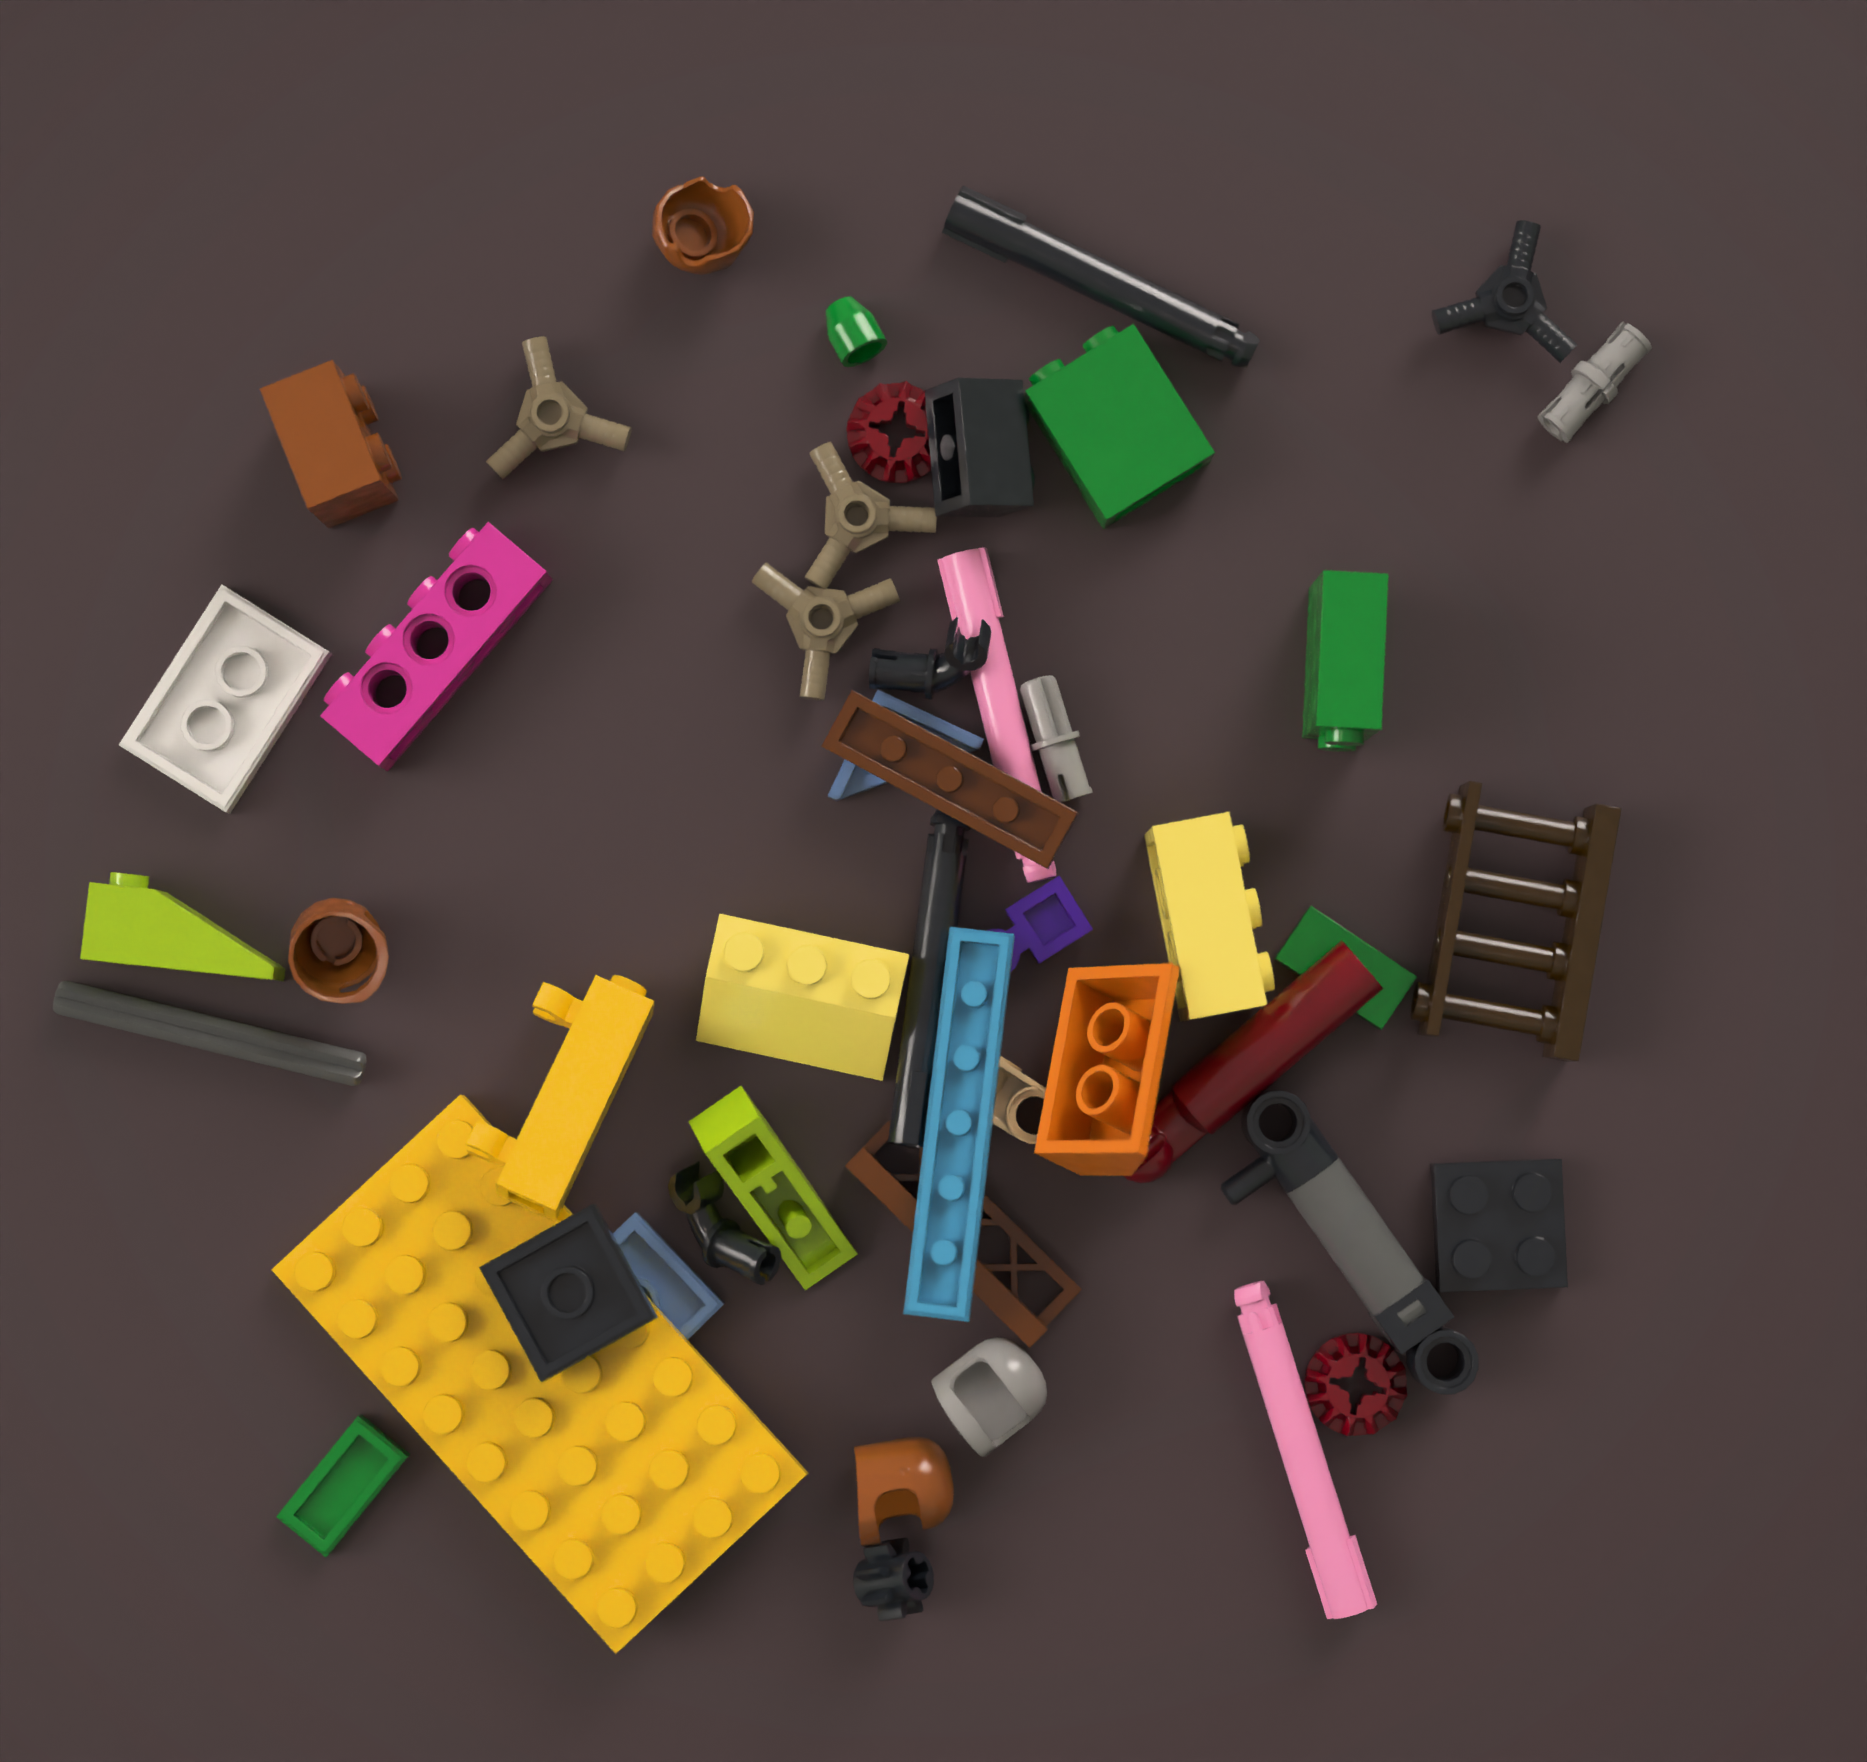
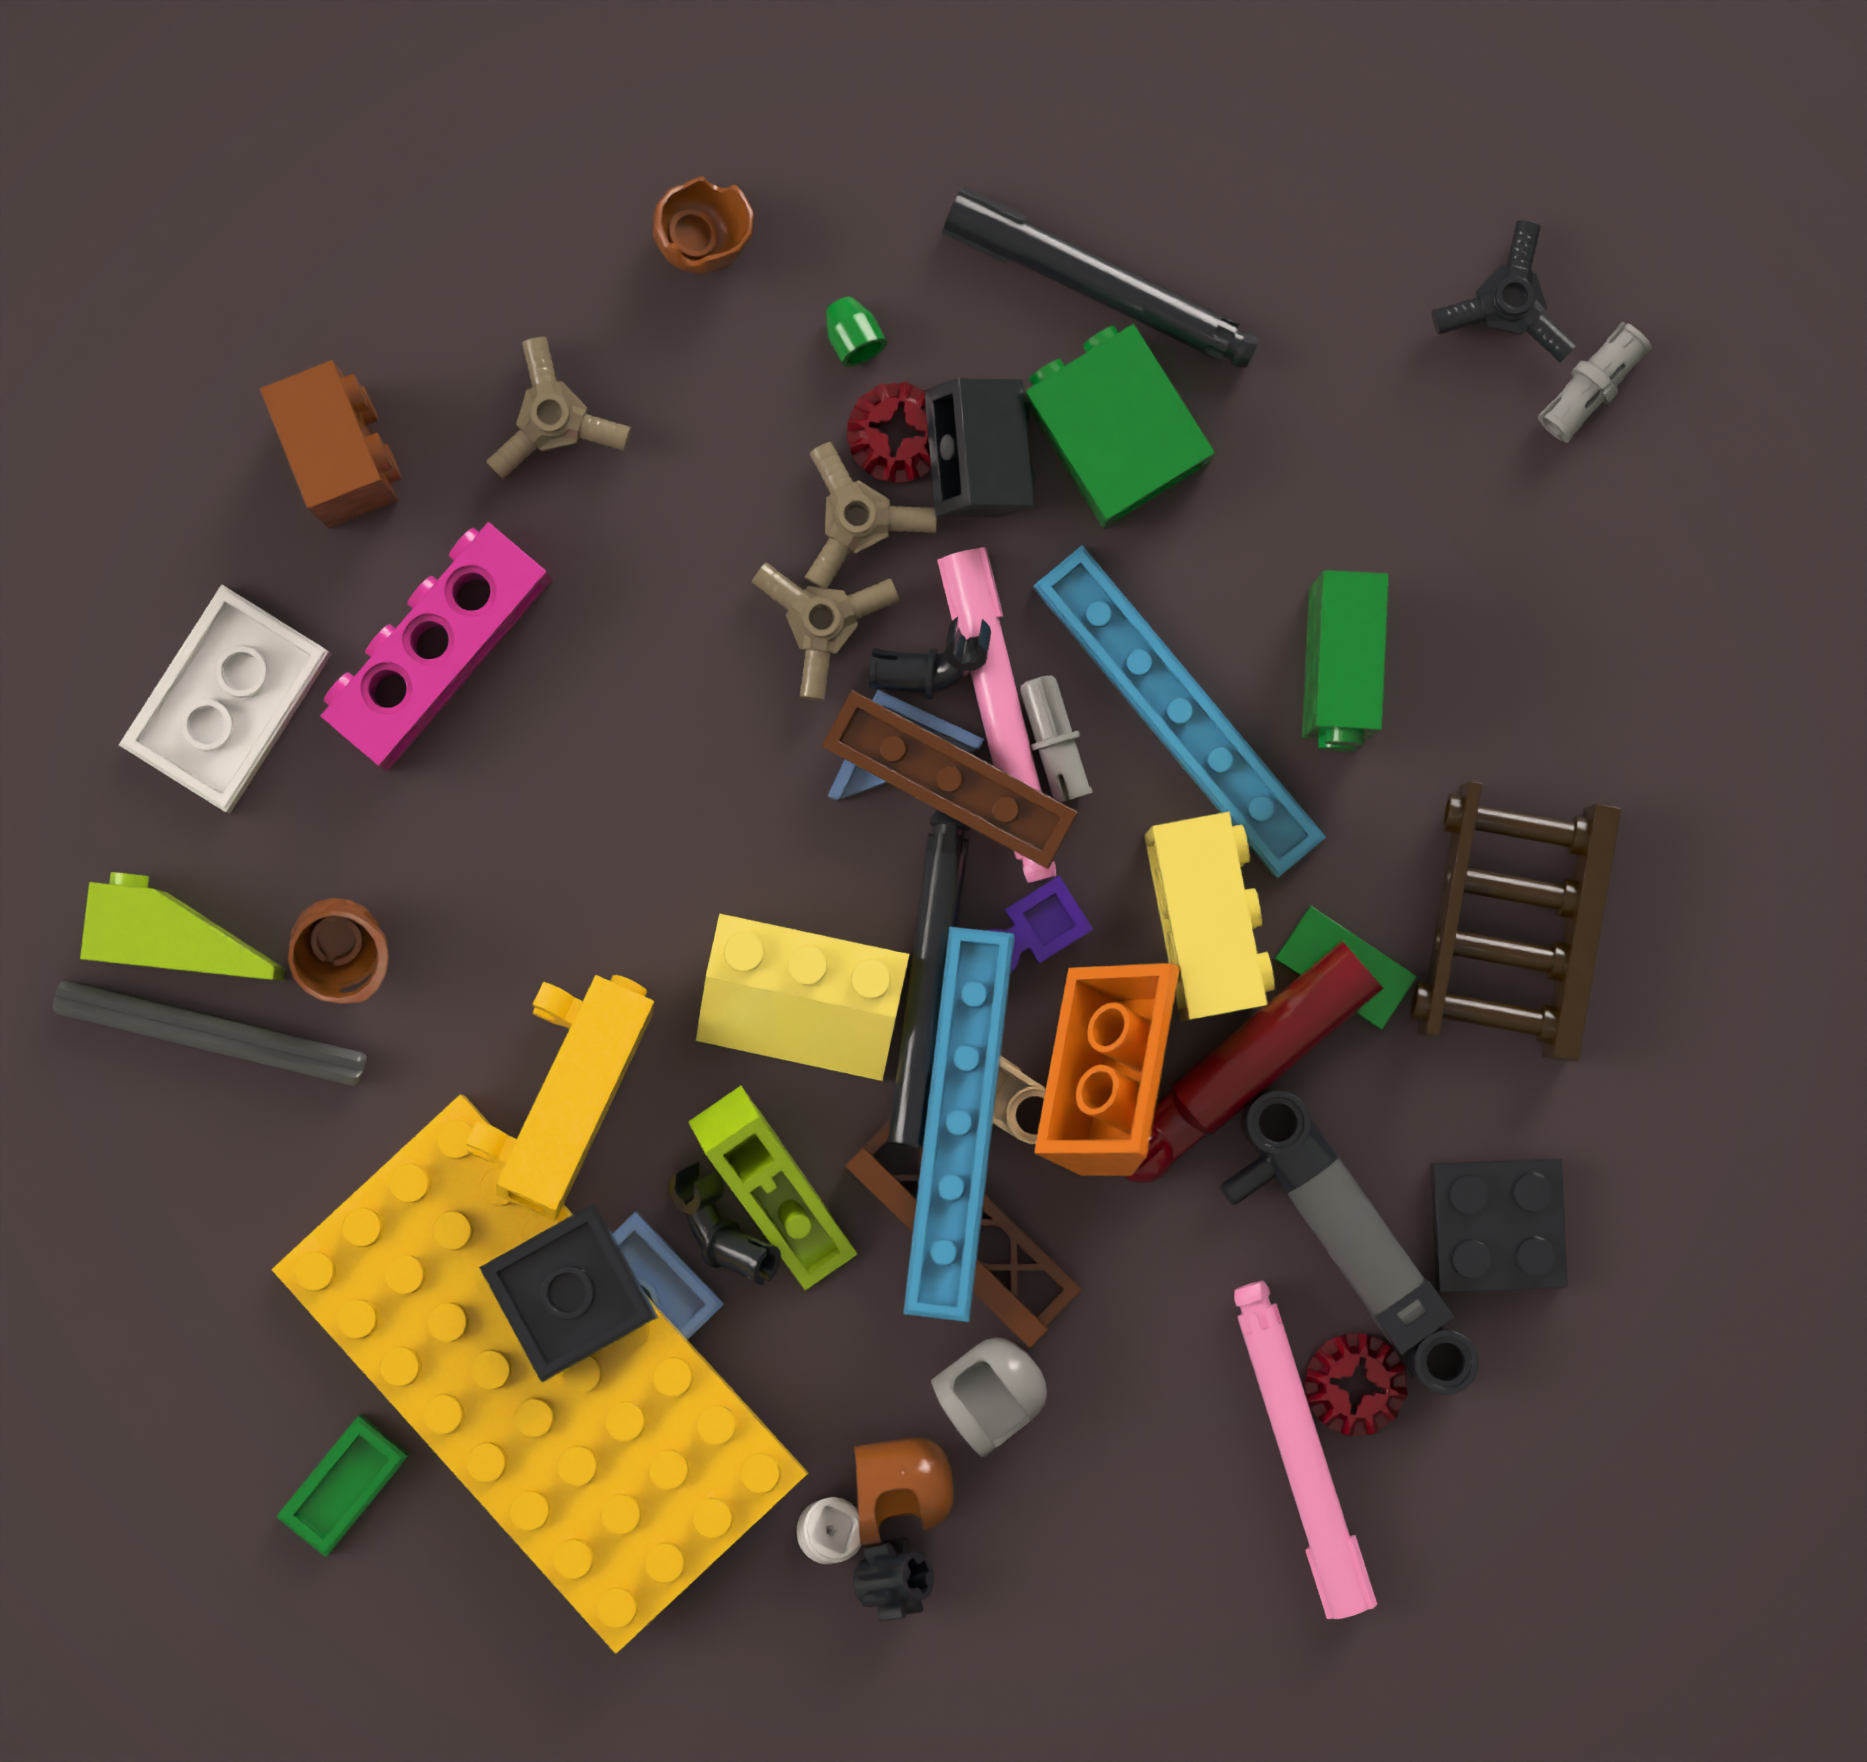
none -> white tile [796,1497,861,1564]
none -> dark azure tile [1033,545,1326,879]

